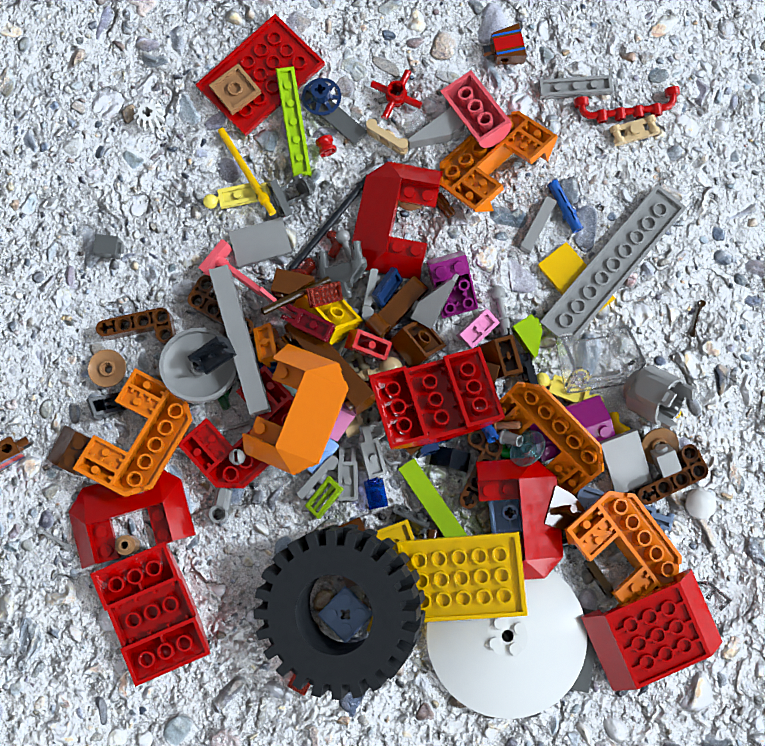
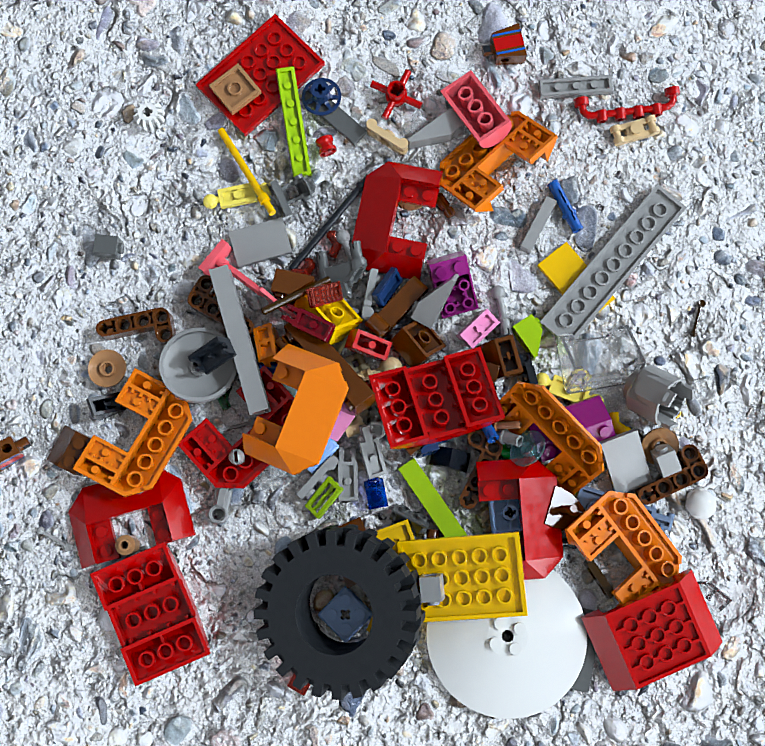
none -> light grey brick [419,573,445,606]

